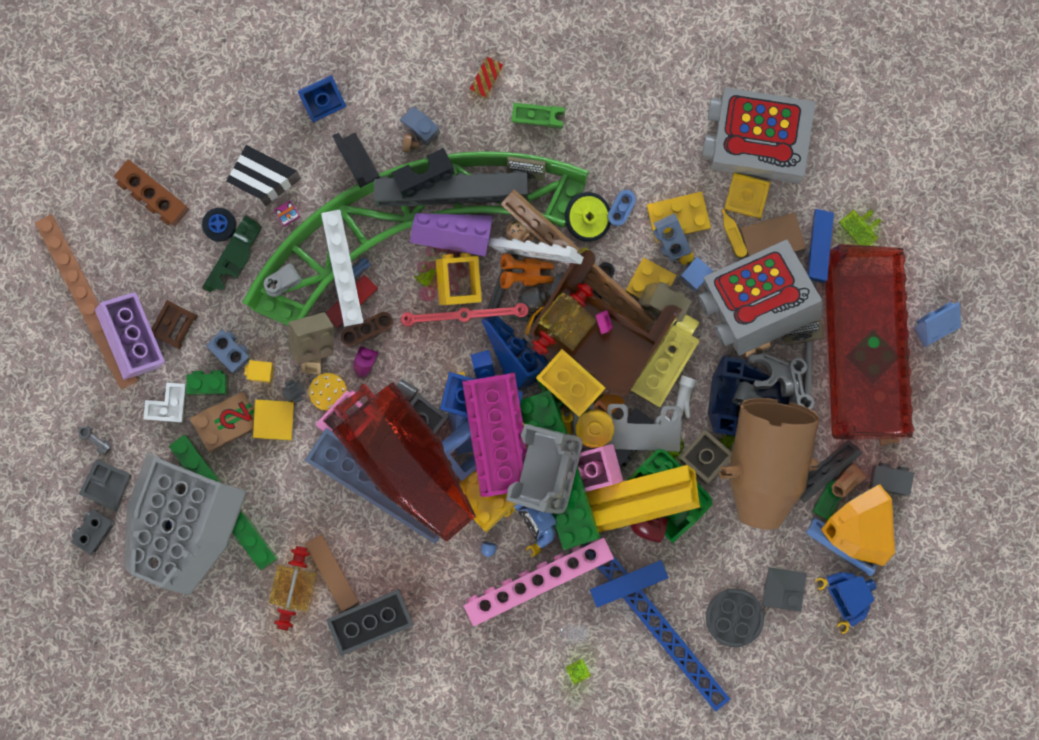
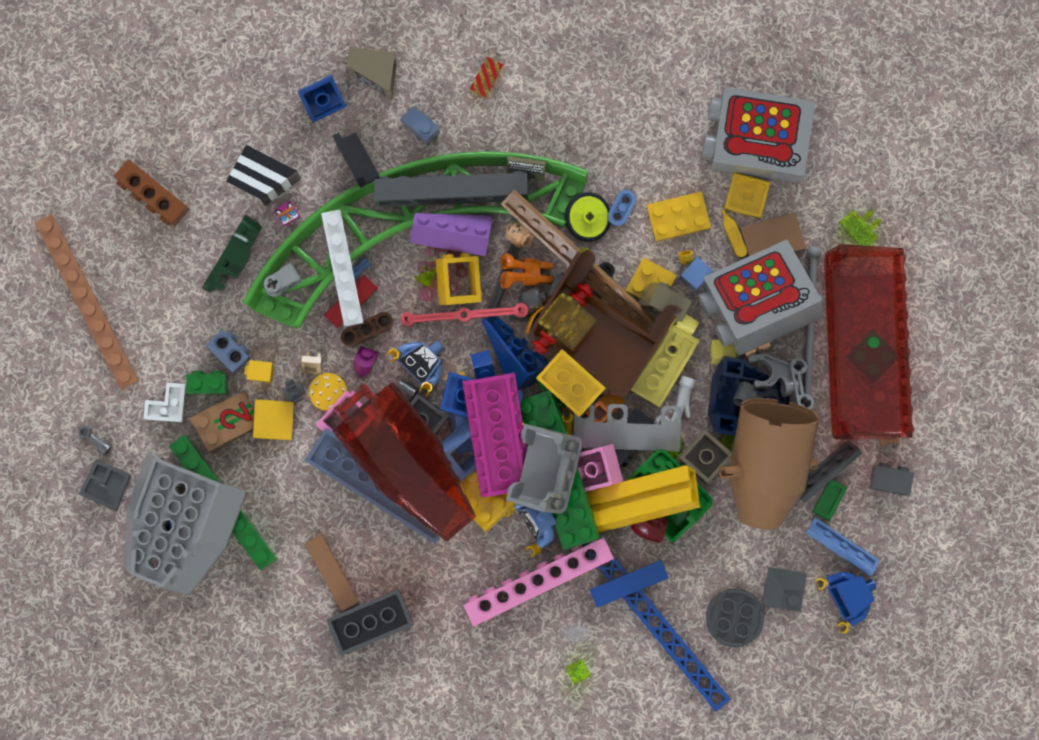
dark grey brick [71,510,116,555] -> none
lavender brick [95,292,165,380] -> none
reddish brown plate [151,300,198,350] -> none
black wheel [202,207,236,242] -> none
clear yellow brick [268,546,318,631] -> none
dark tan brick [289,312,334,365] -> none
black arch [391,148,455,198] -> none
medium nougat tile [403,133,420,153] -> none
medium blue hinge [481,542,497,557] -> none
white plate [488,237,584,264] -> none
bright green plate [511,103,565,129] -> none
yellow tile [576,409,614,448] -> none
dark pink tile [596,310,613,334] -> none
sand blue brick [653,214,692,262] -> none
slope [784,320,824,345] -> none
blue tile [807,209,834,283] -> none
light orange brick [821,485,895,566] -> none
medium nougat piece [831,462,867,498] -> none
medium blue slope [913,302,961,347] -> none
none -> dark tan slope [344,47,397,99]
none -> torso [386,340,445,397]
none -> light yellow brick [710,340,738,364]

